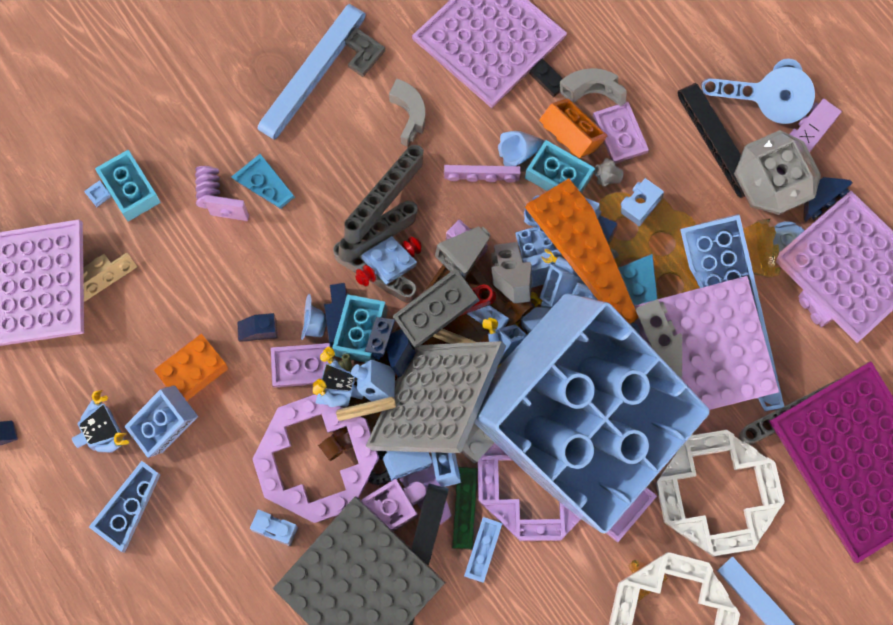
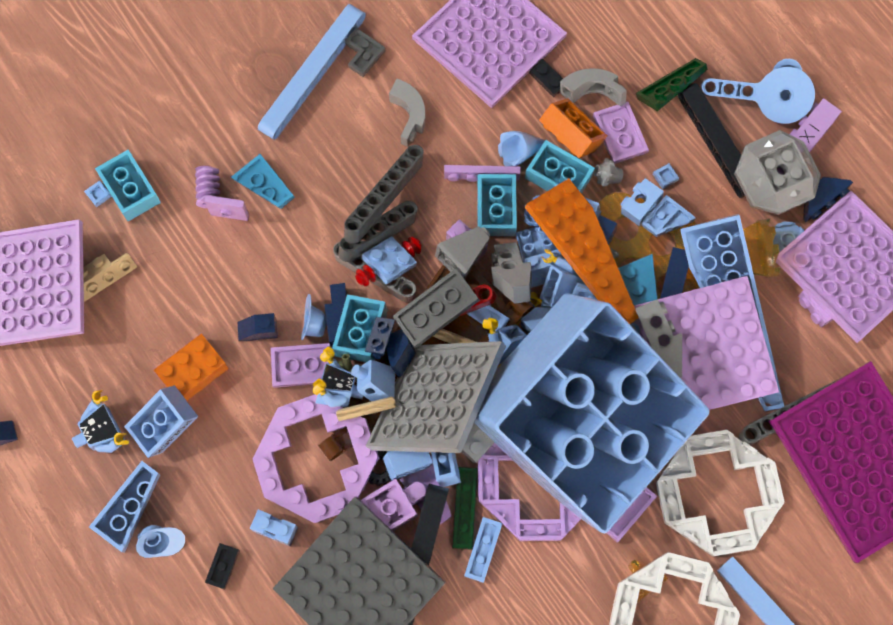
none -> light blue piece [136,525,185,558]
none -> black plate [205,543,240,590]
none -> medium azure brick [477,174,517,236]
none -> dark green wing [636,58,708,112]
none -> light blue wing [641,195,696,237]
none -> light blue tile [653,163,679,189]
none -> dark blue slope [660,247,689,299]

